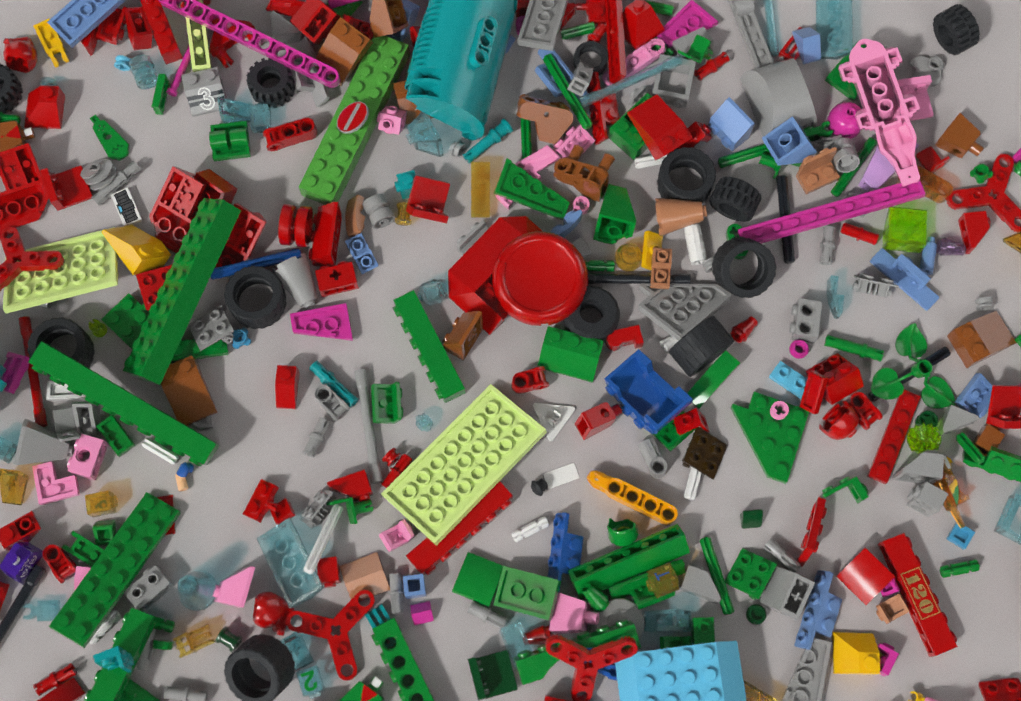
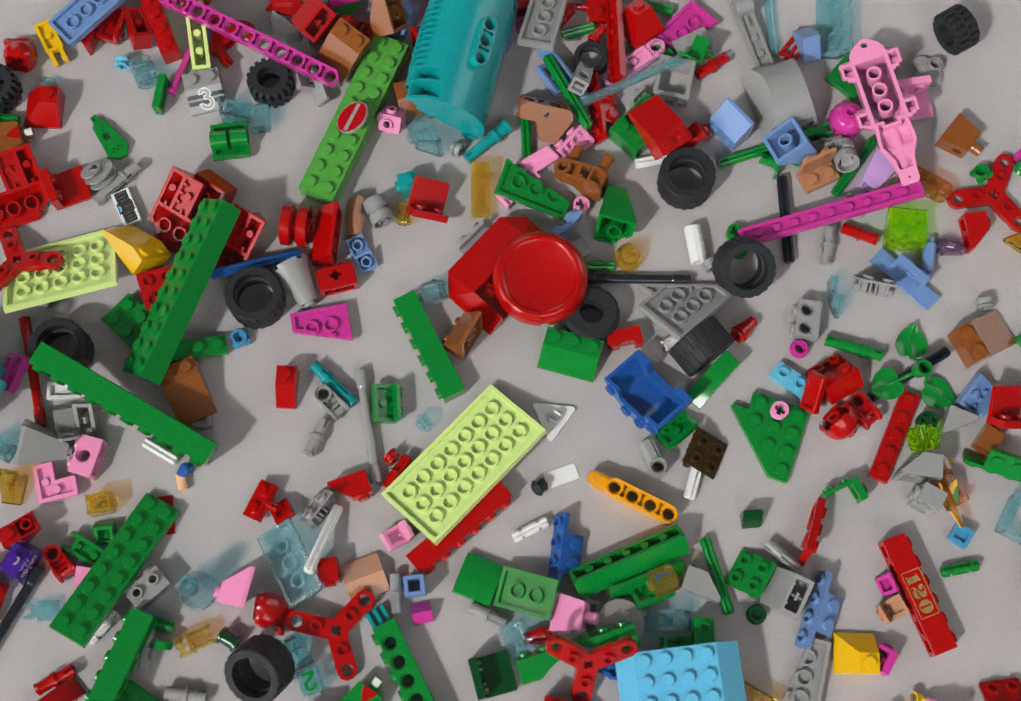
clear neon green pin [88,319,107,338] -> none
teal bracket [93,646,134,673] -> none
green plate [96,415,136,457] -> none
light grey hinge [188,306,234,351] -> none
red piece [263,117,318,152] -> none
green bracket [326,497,373,524] -> none
red piece [511,366,550,394] -> none
red torso [575,402,622,440] -> none
green cone [581,583,609,612] -> none
green hair [607,518,639,547] -> none
yellow plate [641,230,663,270] -> none
nougat slope [650,247,672,289] -> none
nougat cone [655,198,707,236] -> none
red bracket [673,408,710,435] -> none
black tyre [709,177,762,222] -> none
red slope [836,548,895,605] -> none
red bracket [916,146,950,175] -> none
green axle [956,432,986,465] -> none

